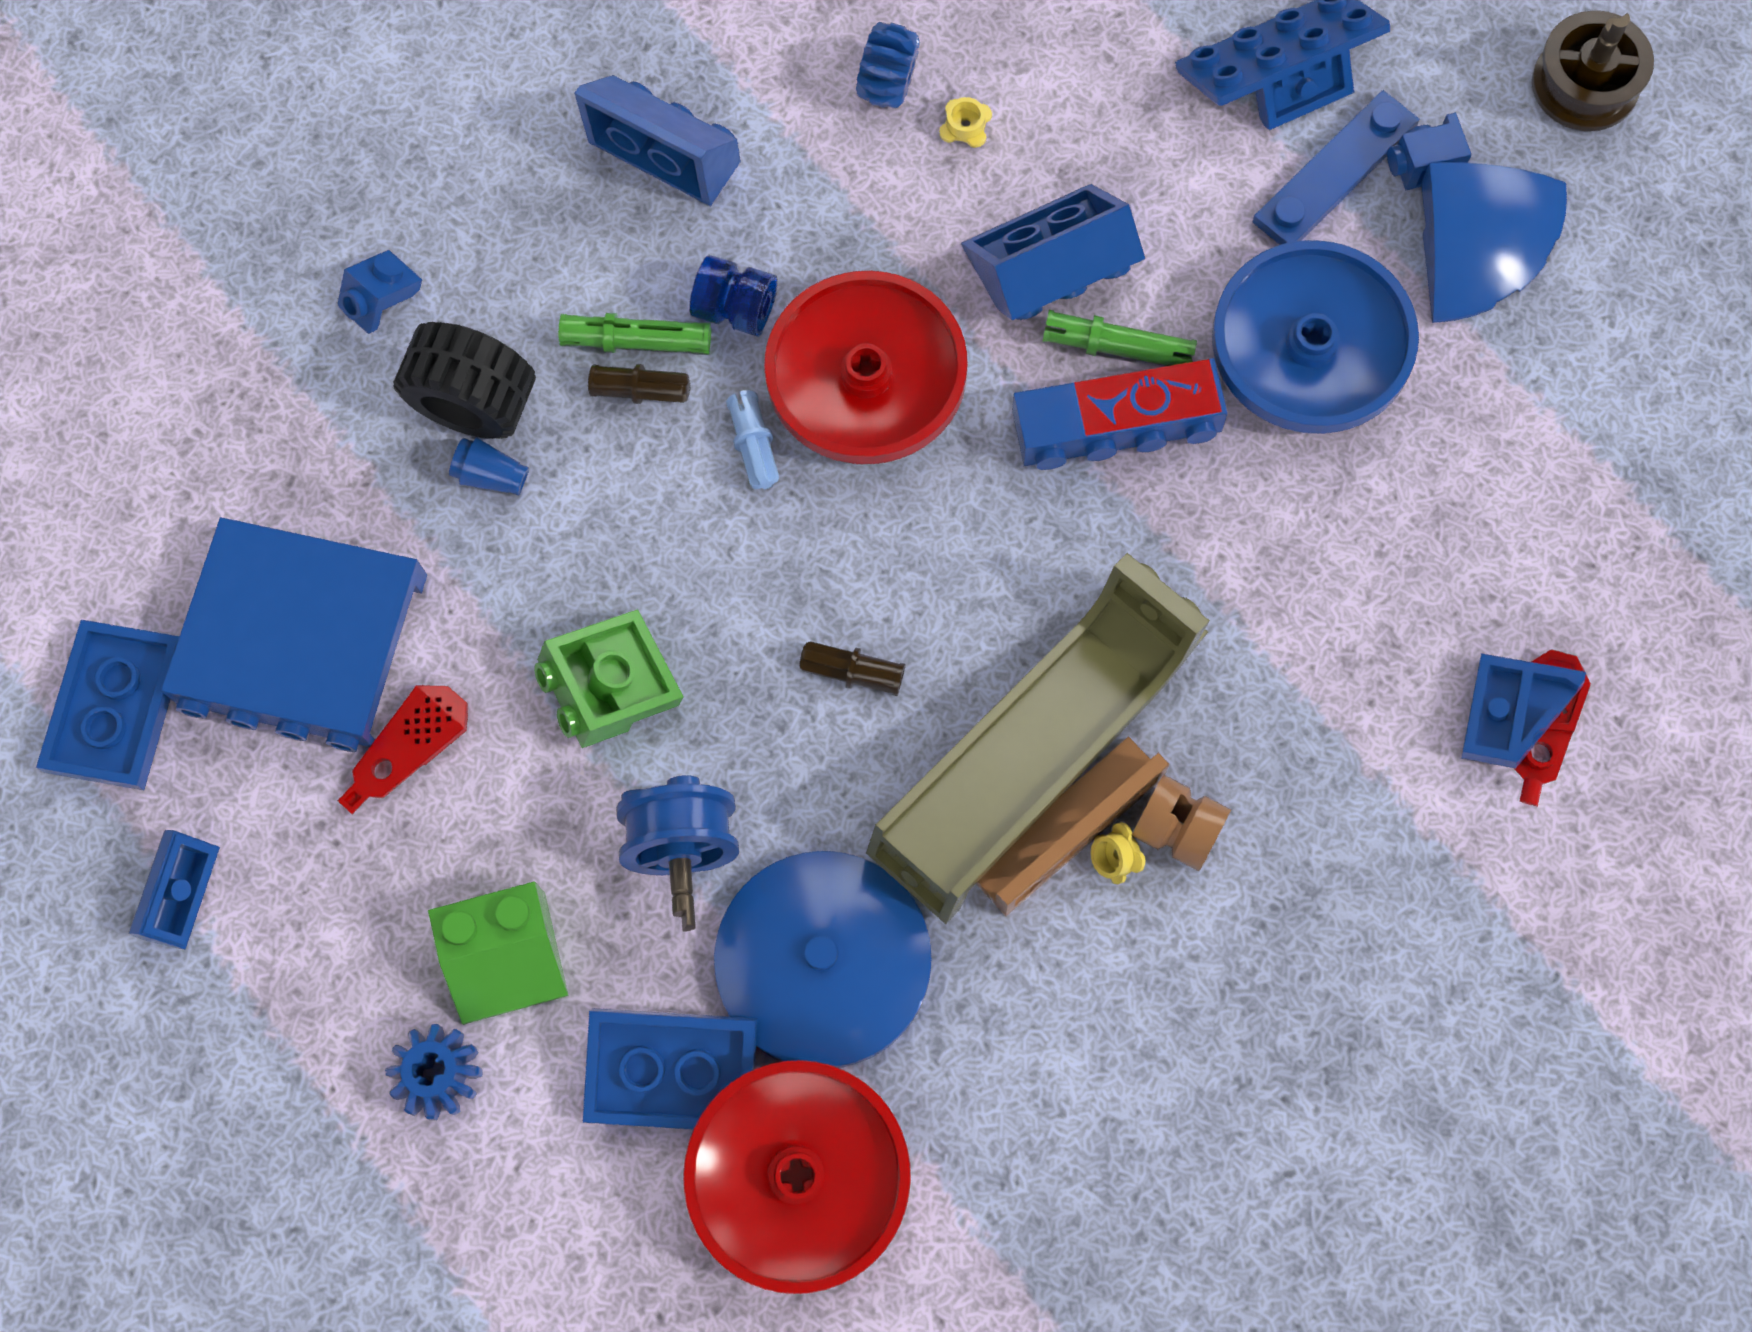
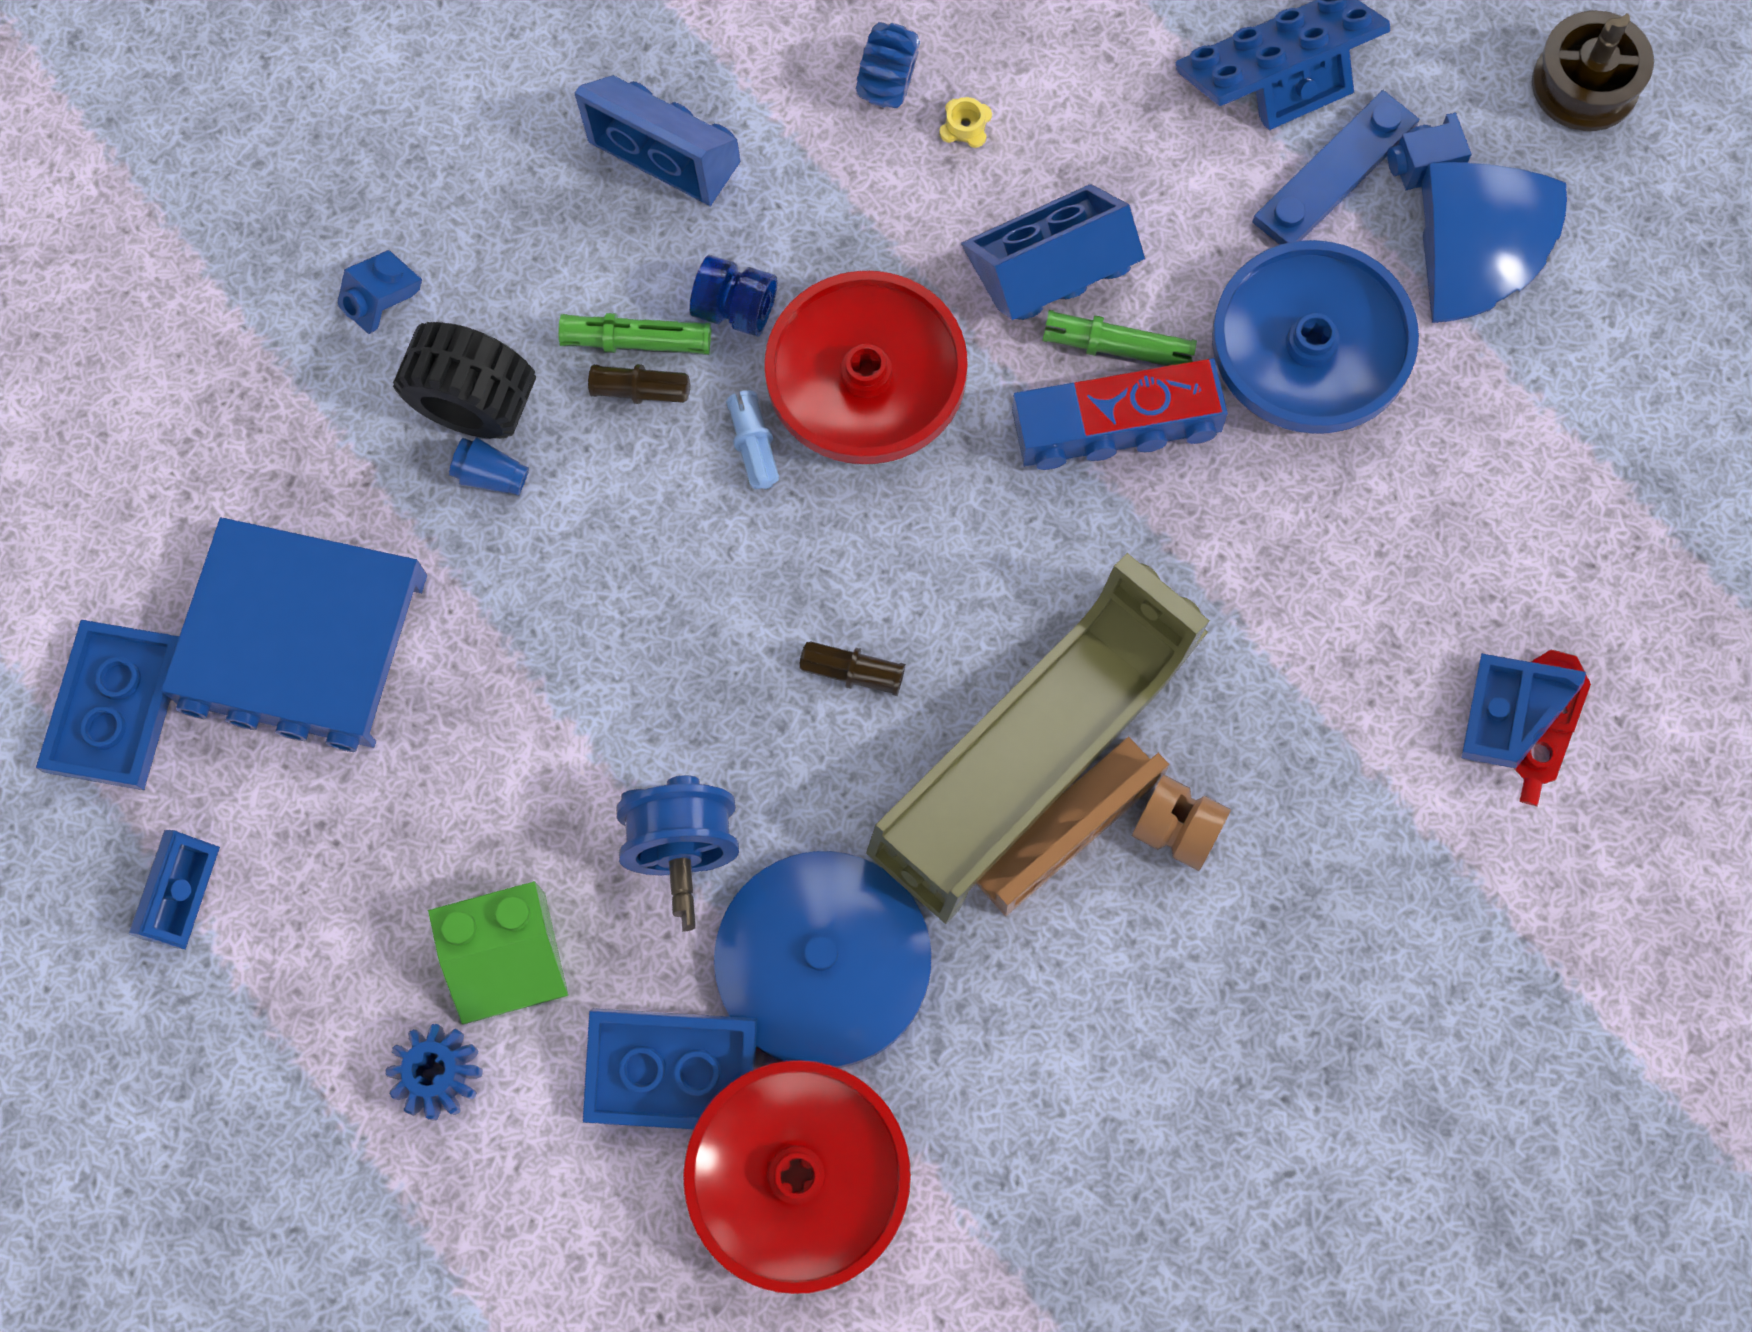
red piece [337,685,468,815] -> none
bright green plate [534,609,684,748] -> none
light yellow plate [1090,822,1145,884] -> none

